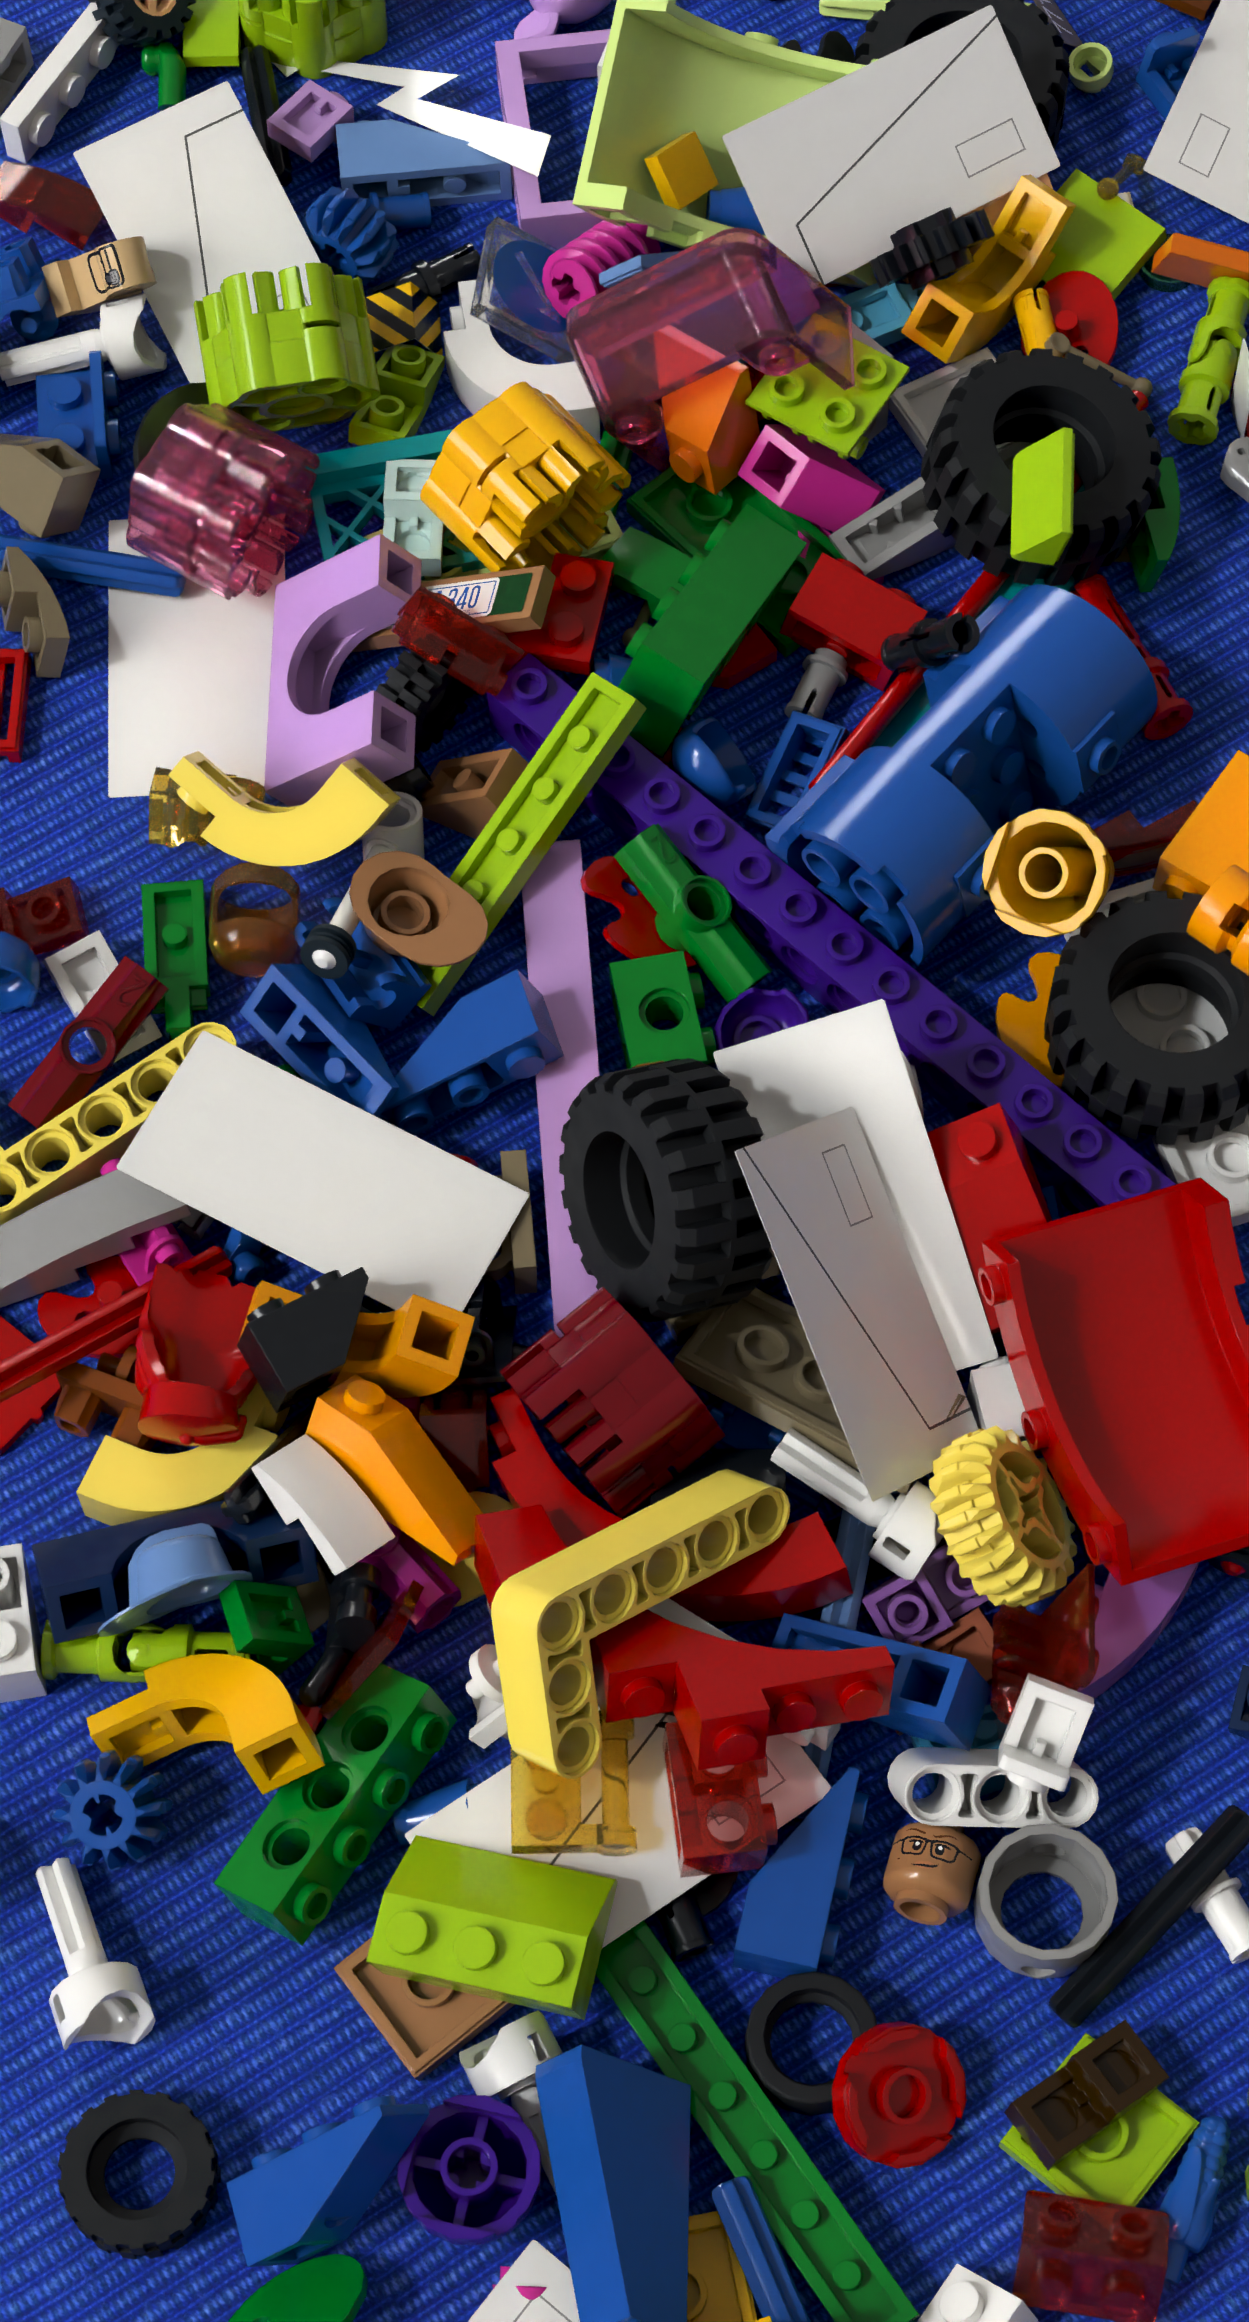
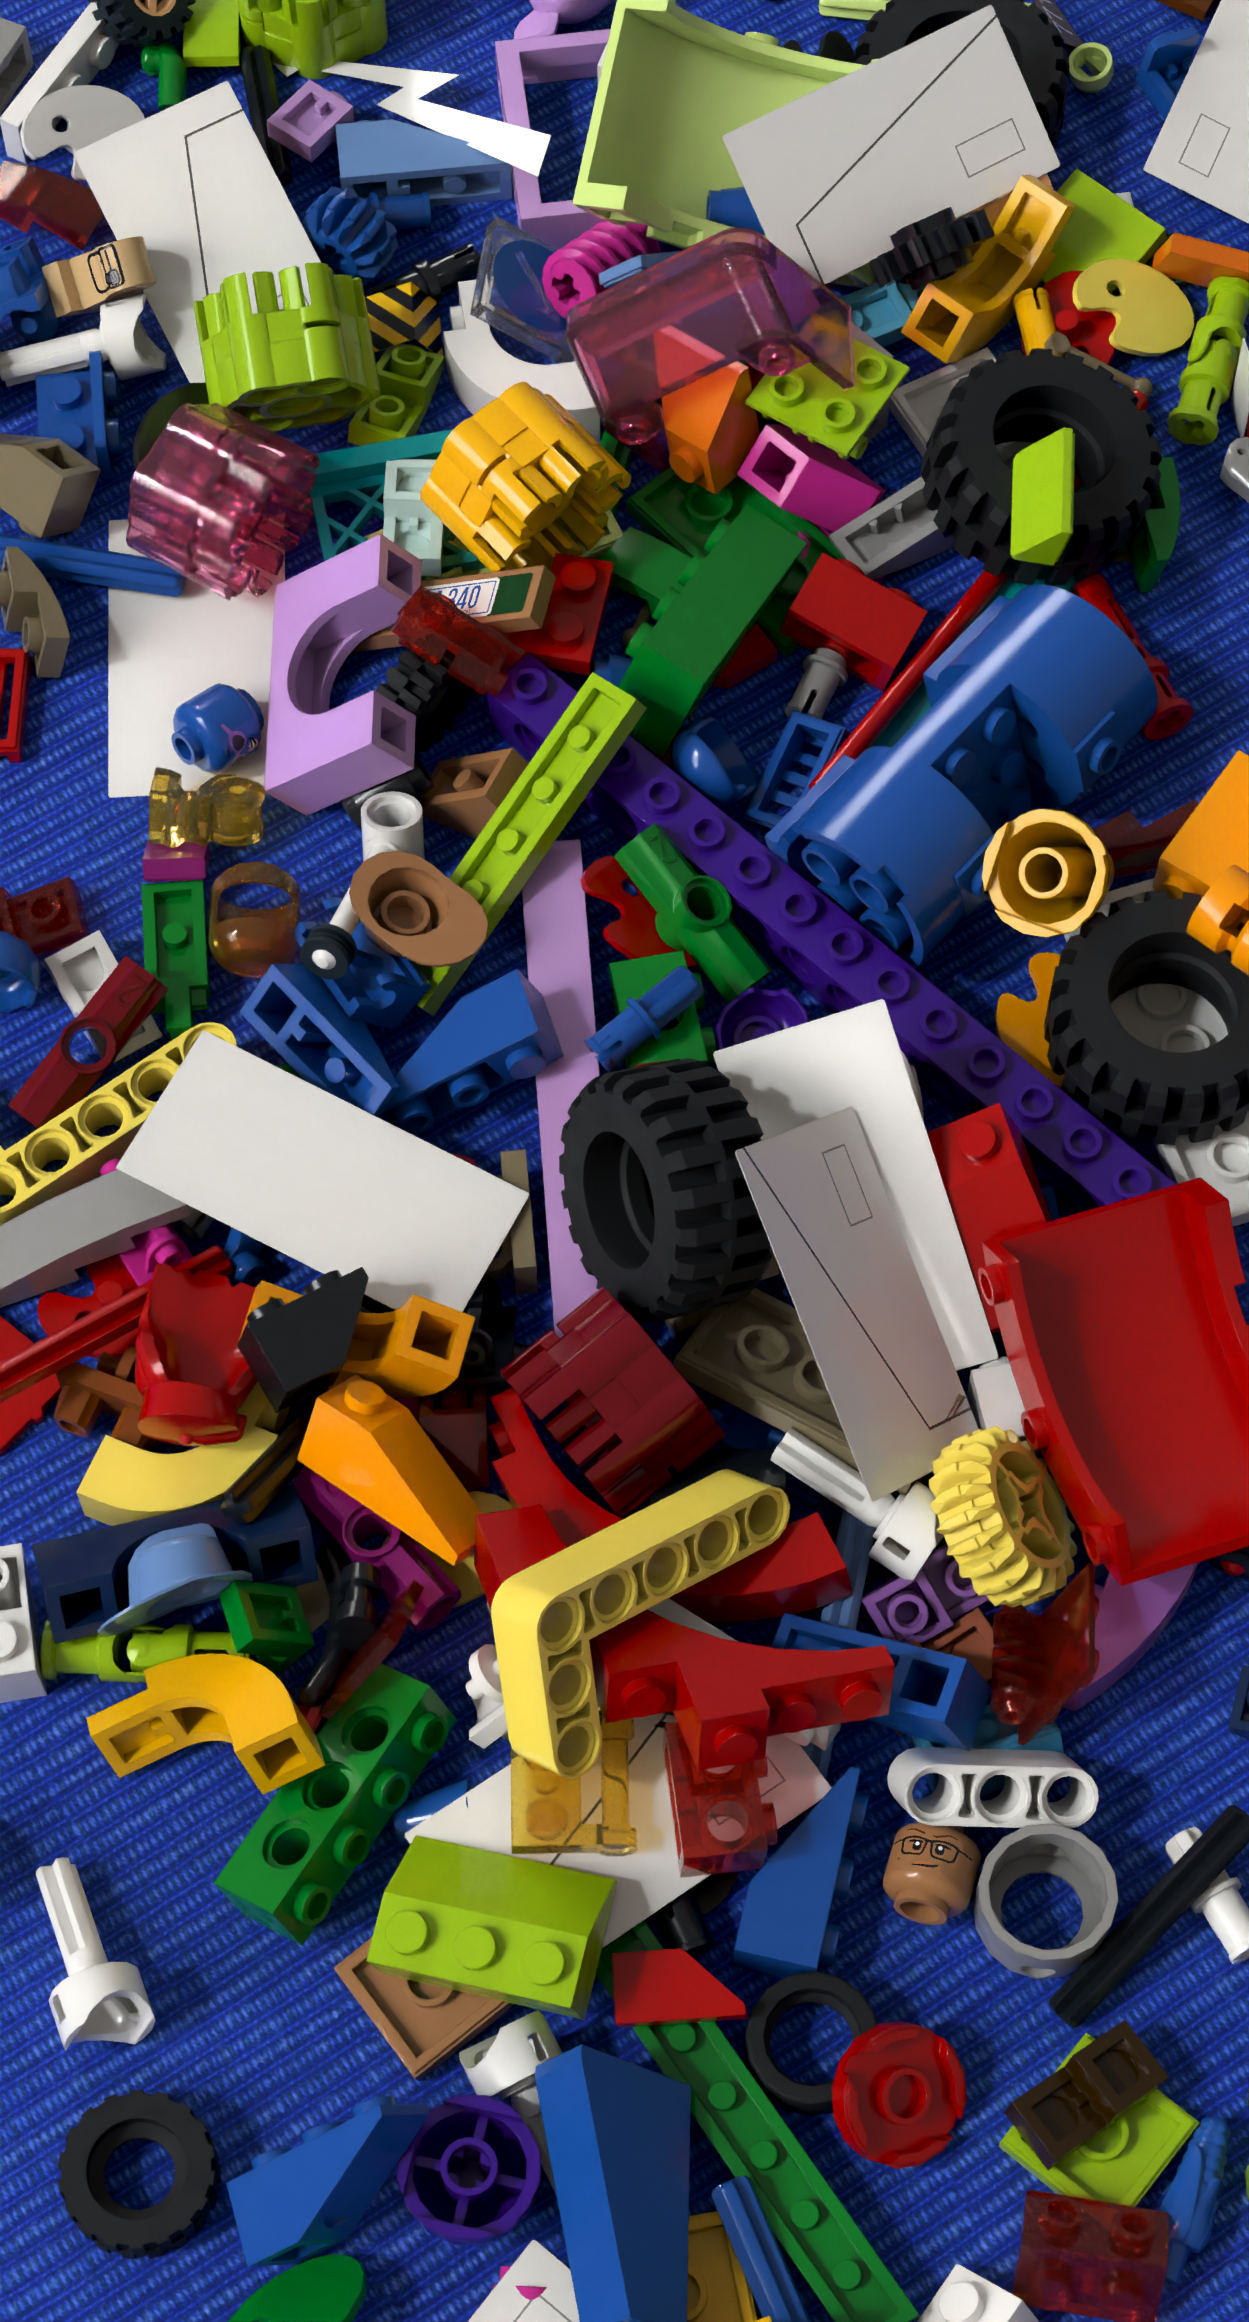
blue gear [52,1750,173,1870] -> none
light yellow arch [168,751,401,866] -> none
white slope [251,1434,395,1576] -> none
yellow tile [644,131,719,210] -> none
black pin [881,613,980,673] -> none
white bracket [998,1673,1095,1793] -> none
clear yellow hinge [1097,153,1146,200] -> none
none -> white piece [20,85,145,182]
none -> magenta tile [142,838,210,882]
none -> blue head [171,683,264,774]
none -> blue axle [584,966,703,1072]
none -> red tile [612,1948,748,2028]
none -> light yellow piece [1072,259,1194,356]

